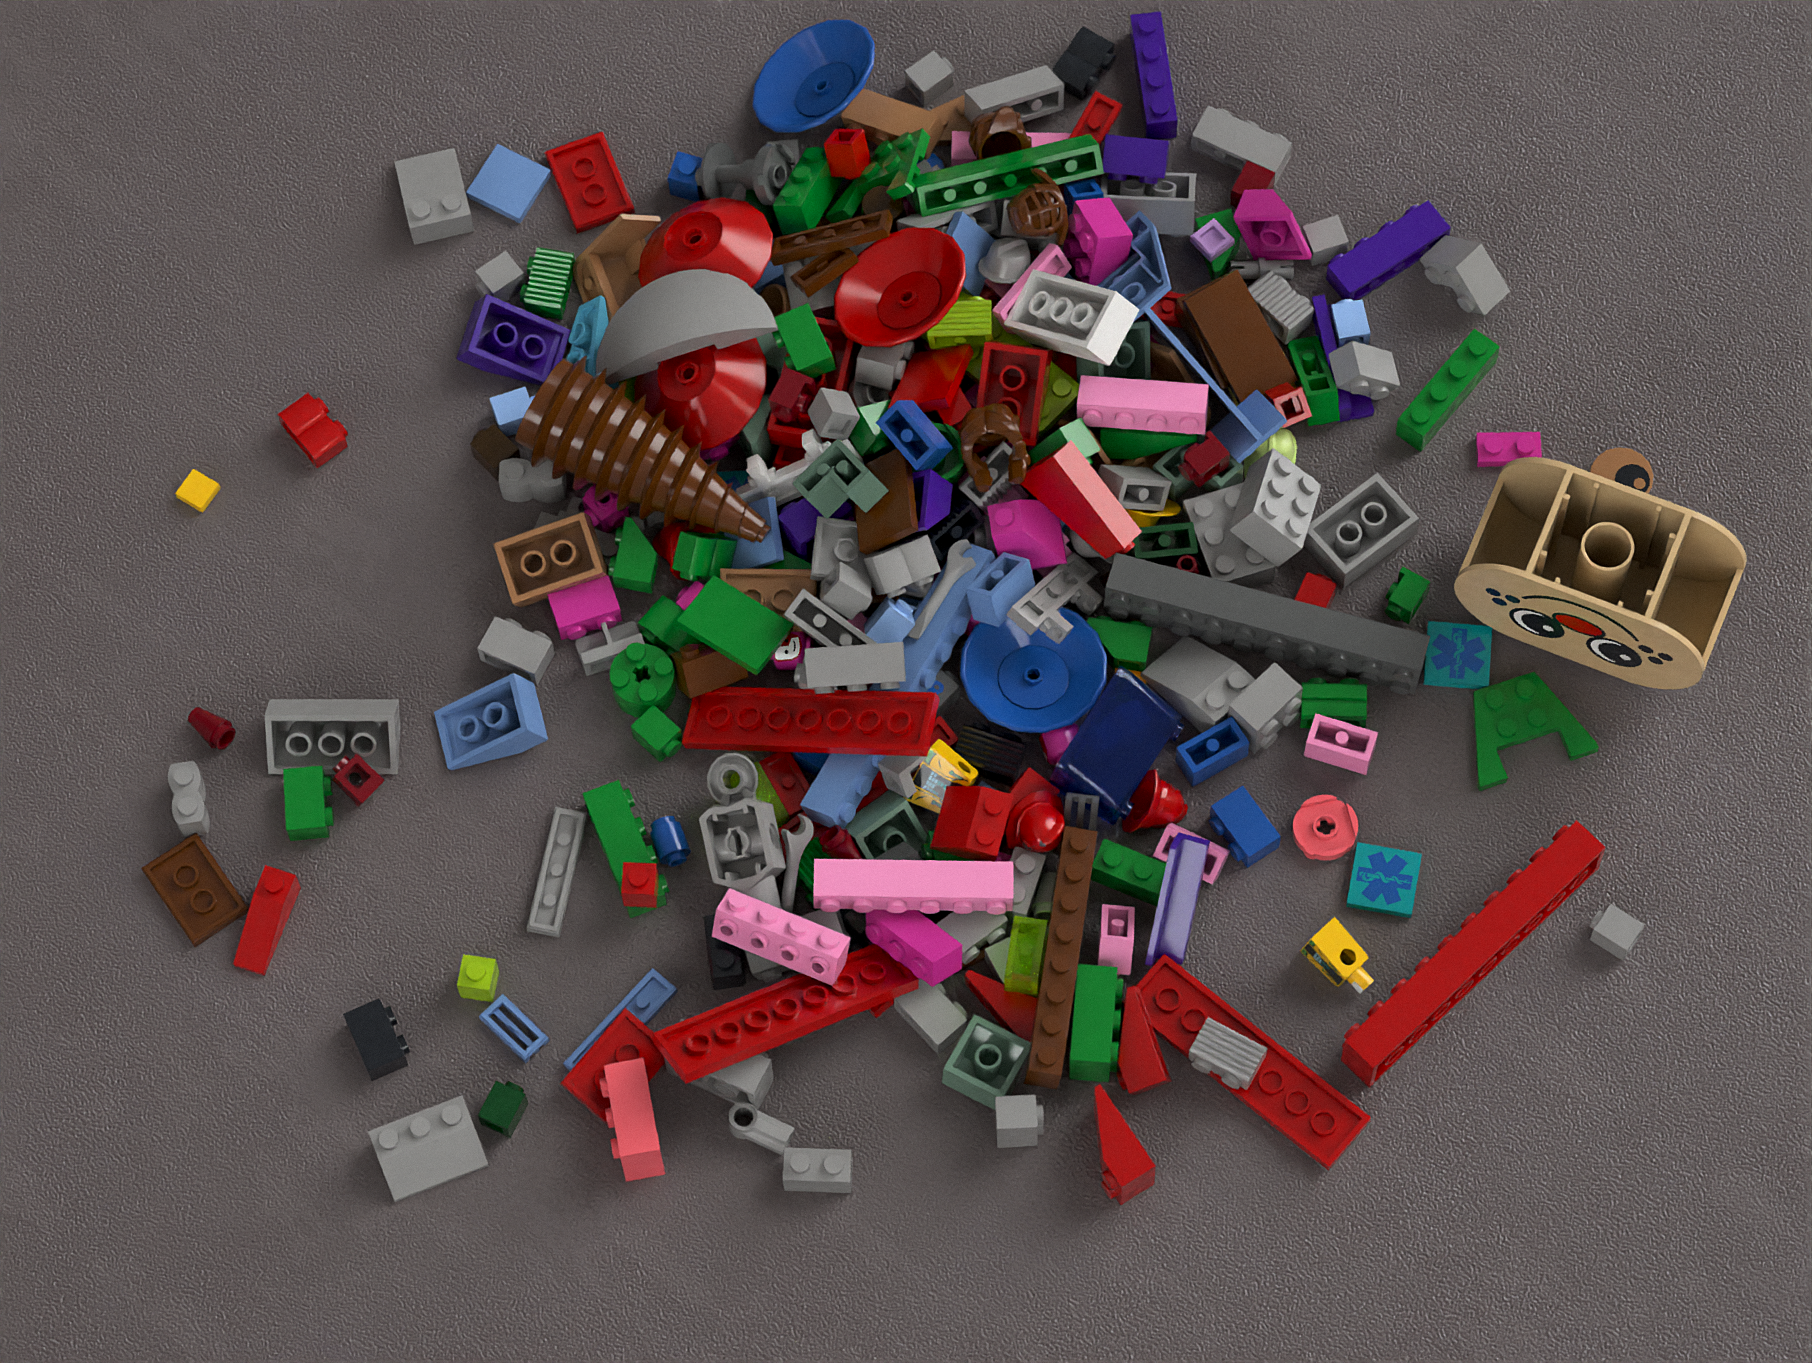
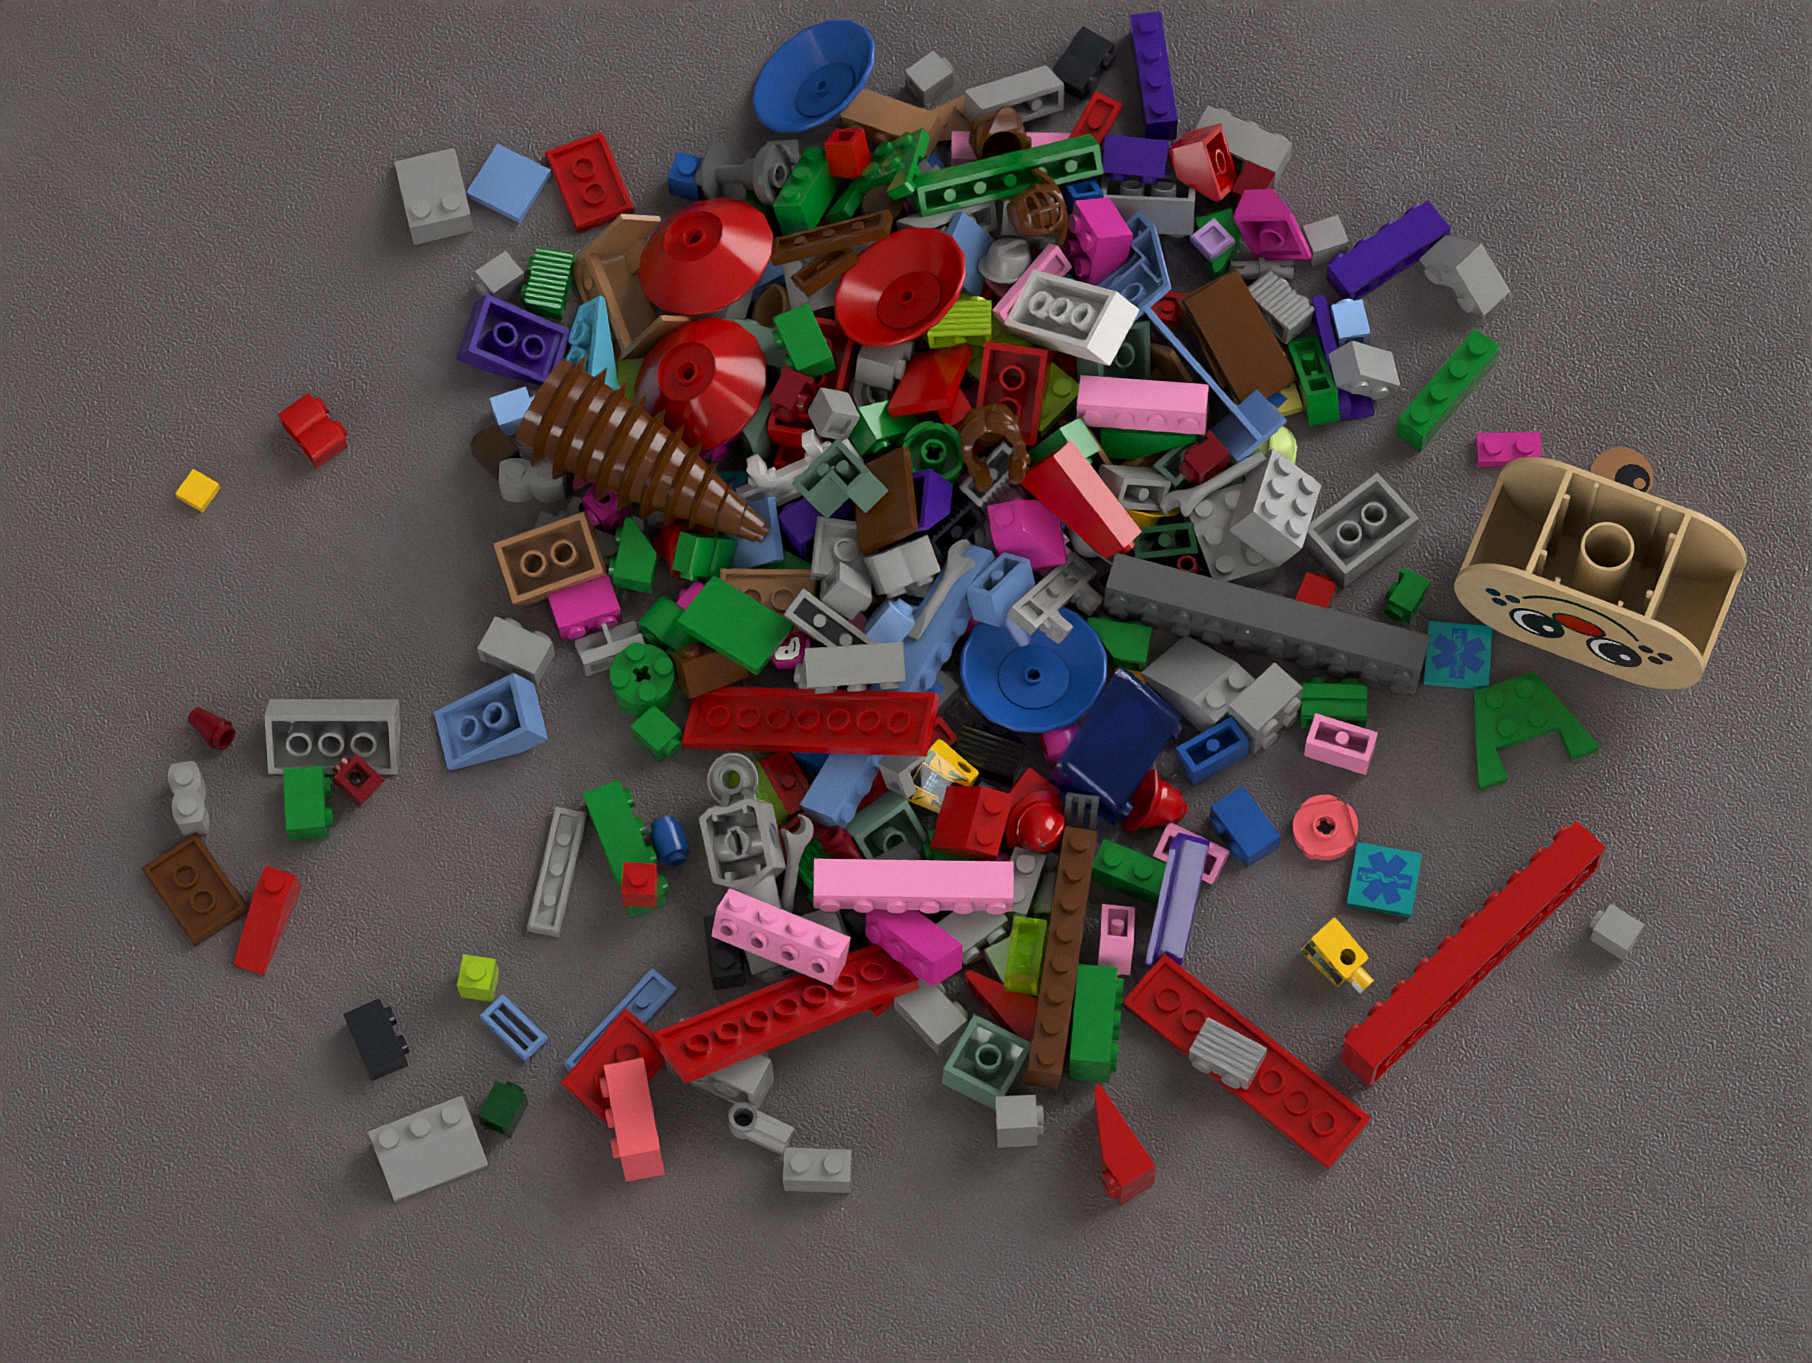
light grey brick [596,269,778,385] -> none
blue brick [876,400,953,470] -> none
red slope [1117,986,1172,1095] -> none
red brick [1264,382,1312,428] -> none
none -> light grey piece [1160,452,1267,517]
none -> red slope [1168,123,1238,201]

